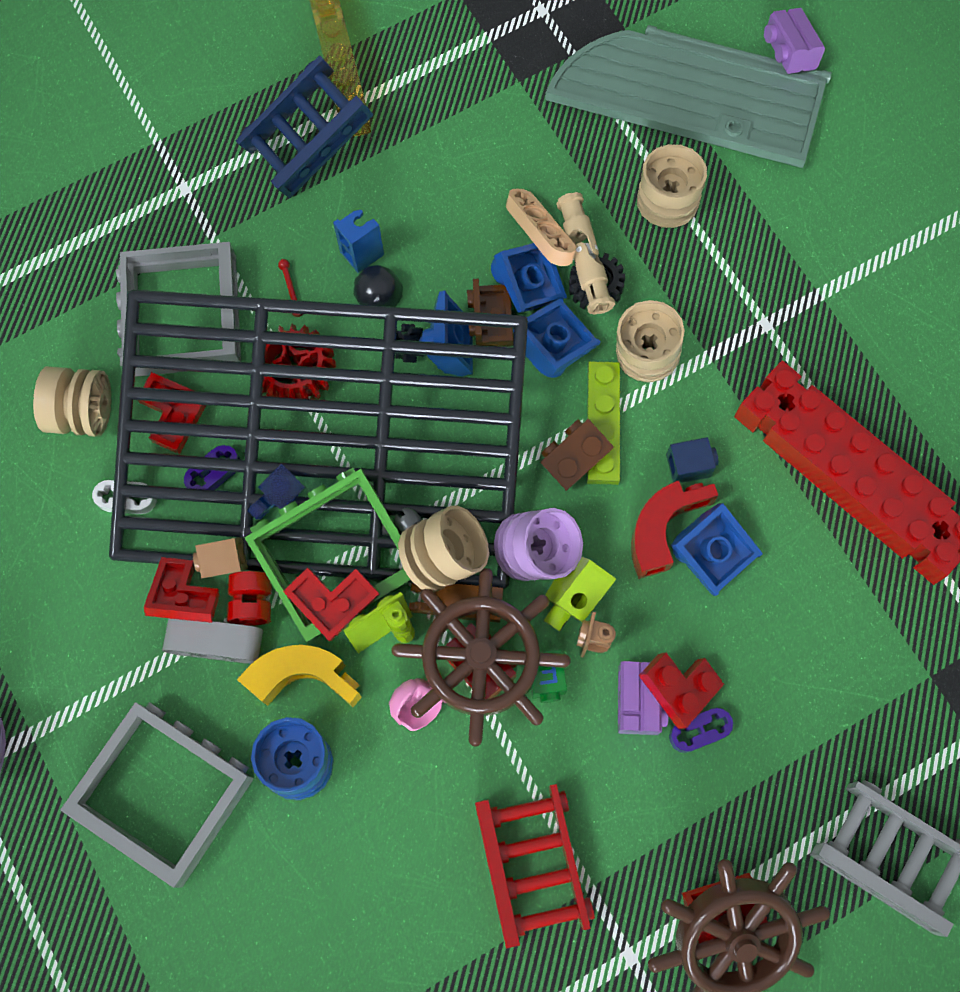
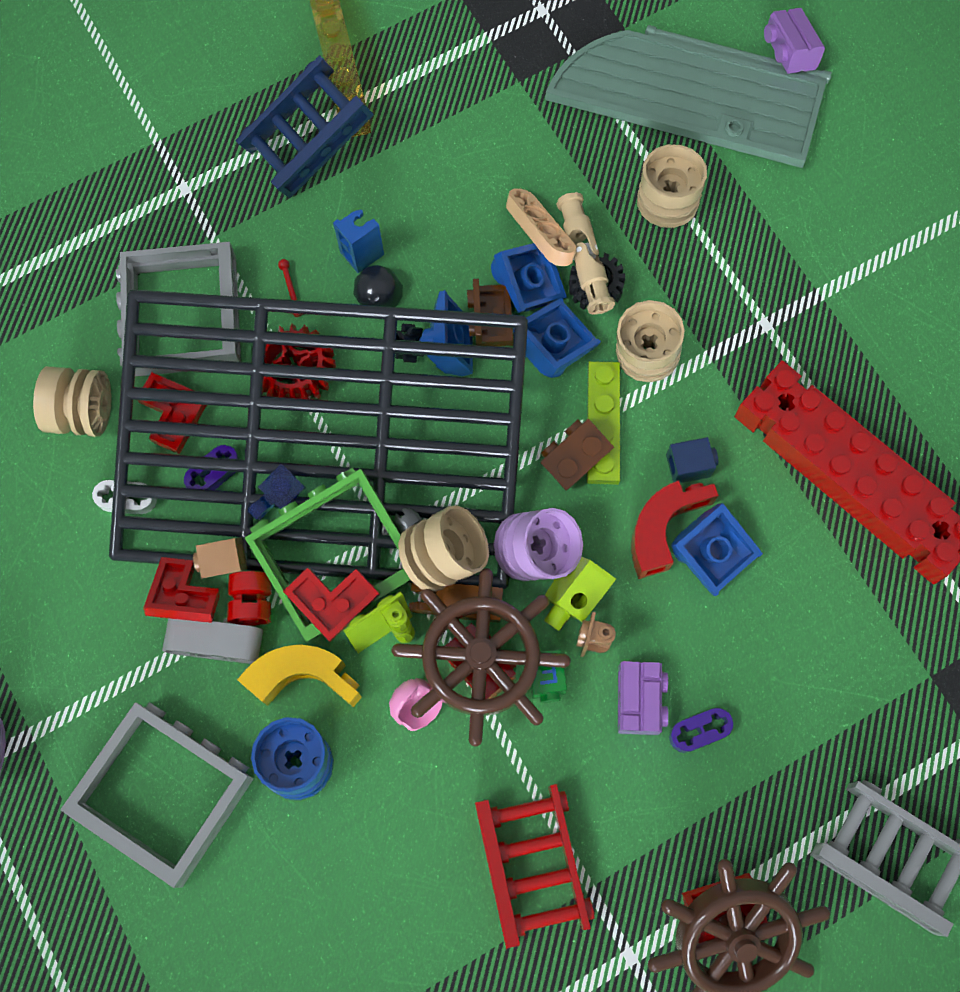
red plate [639,652,724,729] -> none

